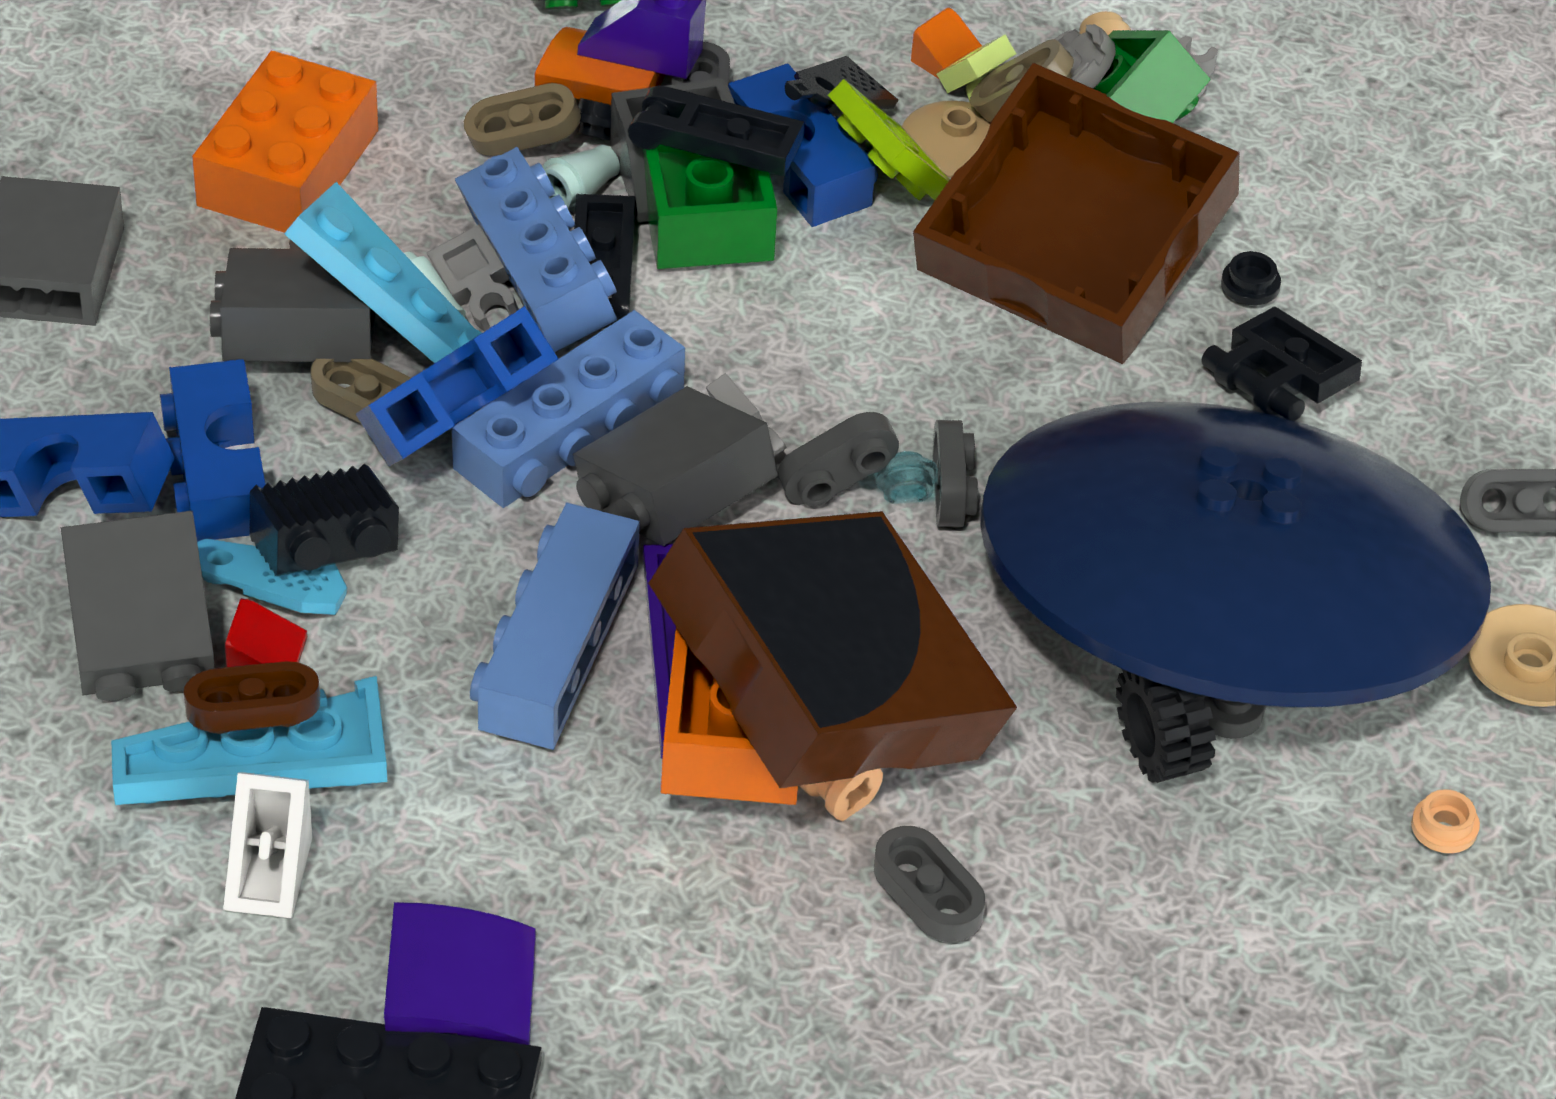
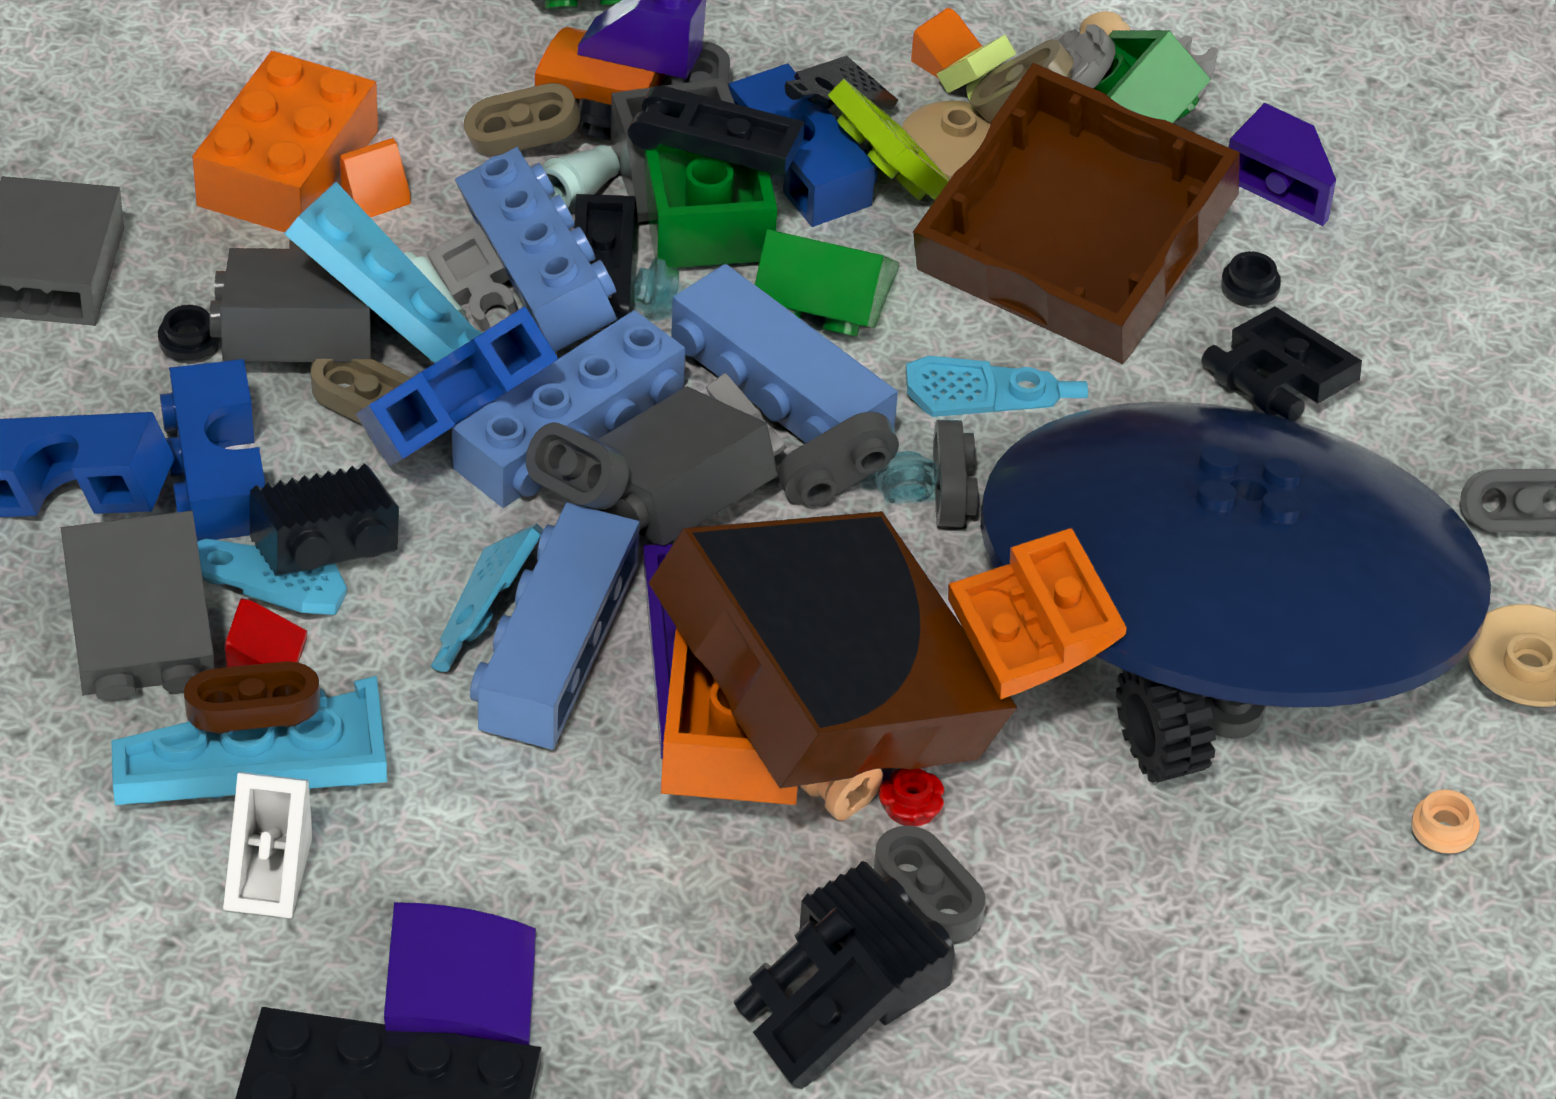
none -> black plate [158,305,220,360]
none -> orange slope [340,138,411,218]
none -> medium azure piece [430,523,544,672]
none -> dark grey plate [526,422,629,511]
none -> clear light blue plate [633,258,679,319]
none -> medium blue brick [671,263,898,443]
none -> black plate [734,906,906,1089]
none -> green slope [754,229,899,337]
none -> black brick [799,861,955,1025]
none -> red plate [879,768,944,826]
none -> medium azure piece [905,356,1088,417]
none -> orange slope [948,528,1126,700]
none -> dark purple slope [1229,102,1336,226]

